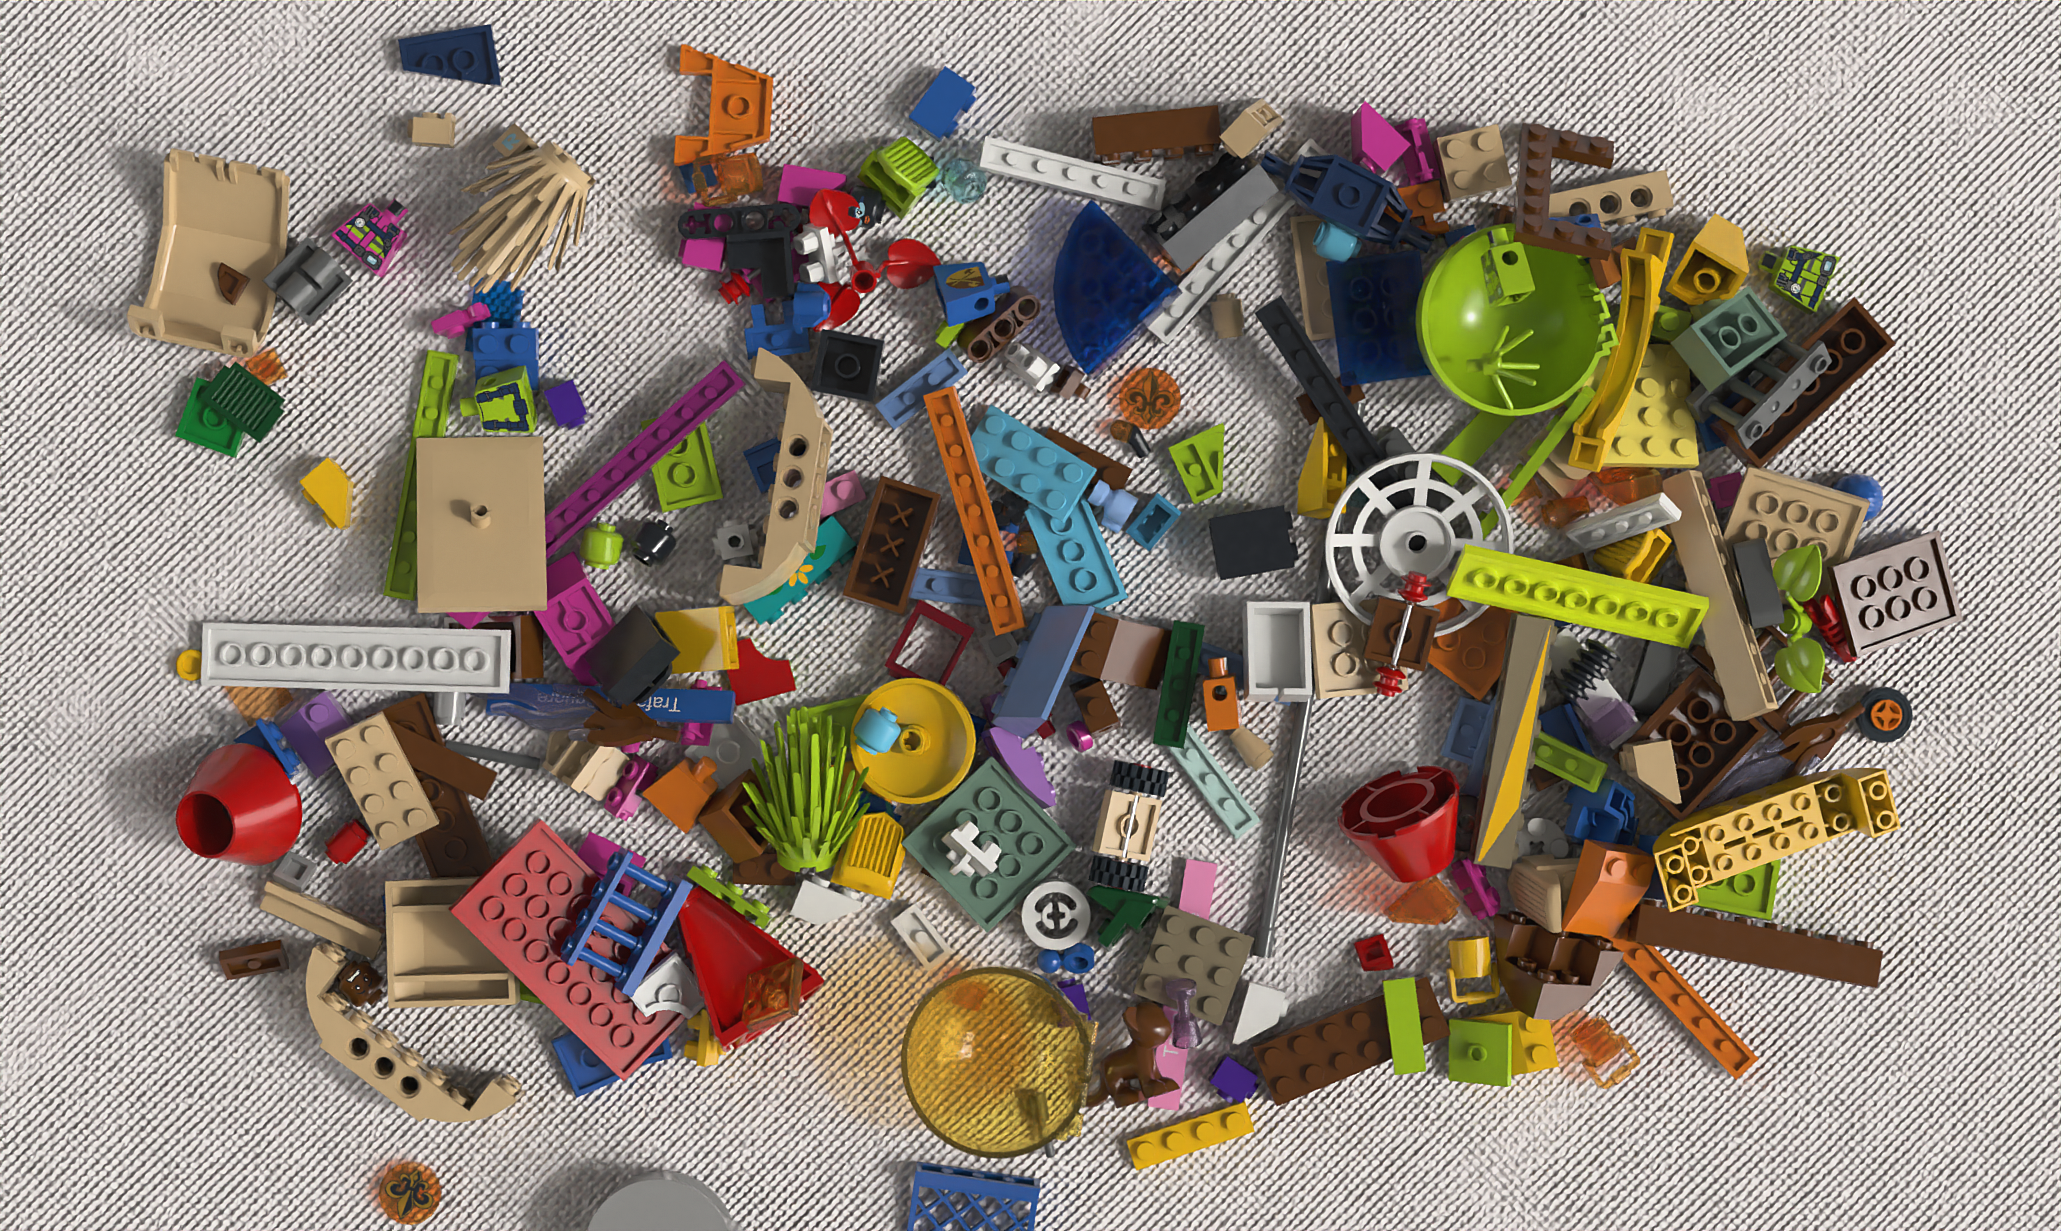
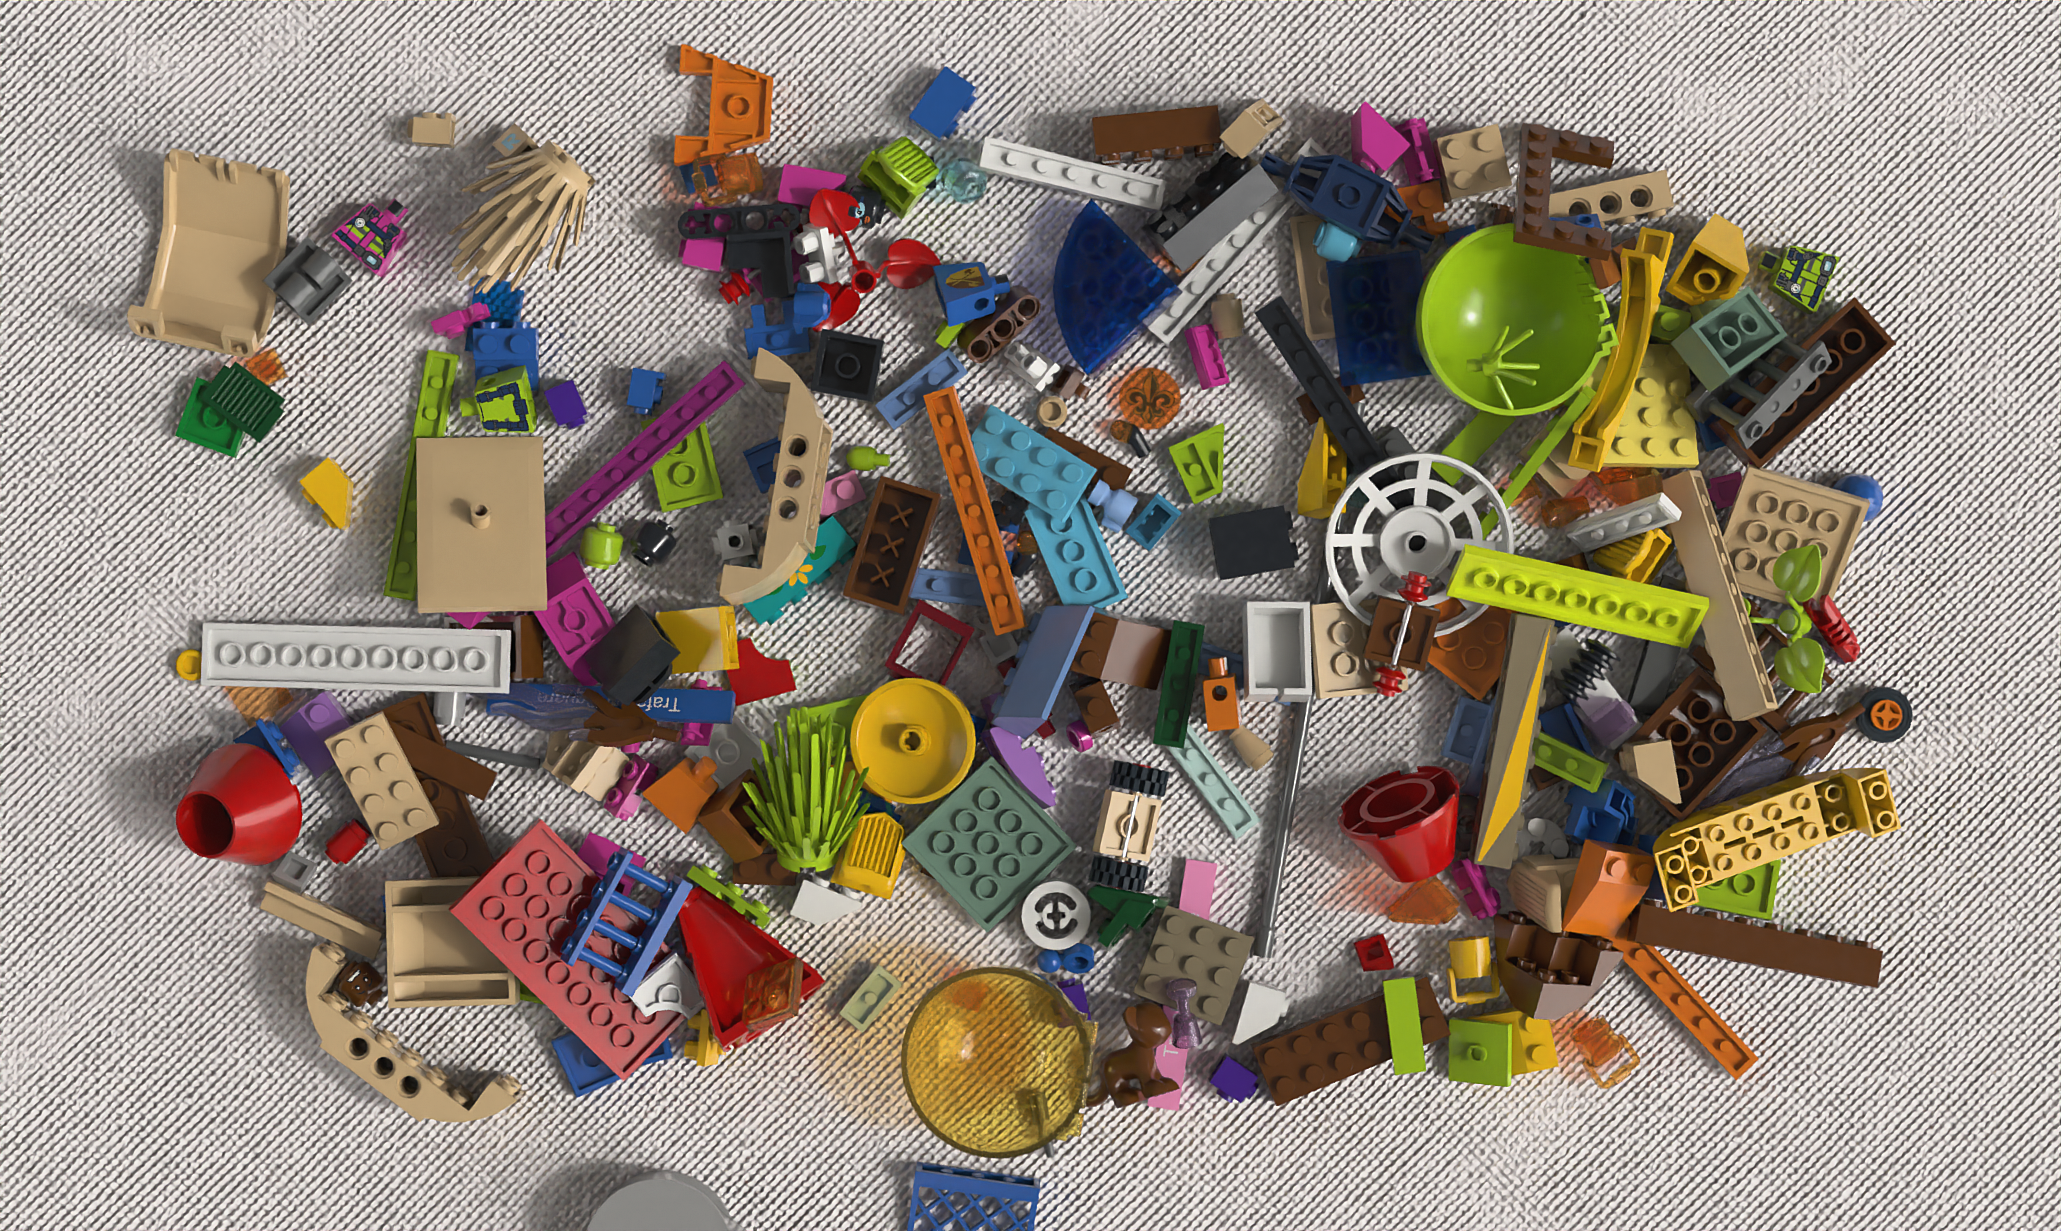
reddish brown tile [217,262,250,306] -> none
reddish brown plate [219,939,289,981] -> none
clear orange tile [378,1161,443,1225] -> none
dark blue wing [398,24,503,87] -> none
medium azure head [854,707,901,755] -> none
white plate [890,902,953,972] -> none
white hips [941,821,1001,877] -> none
yellow plate [1126,1101,1255,1171] -> none
lime torso [1481,228,1535,308] -> none
dark grey beam [1732,537,1784,629] -> none
plate [1827,530,1963,657] -> none
none -> blue brick [627,368,667,416]
none -> plate [839,964,903,1033]
none -> lime cylinder [846,446,890,471]
none -> tan plate [1036,396,1067,428]
none -> dark pink plate [1184,323,1230,390]

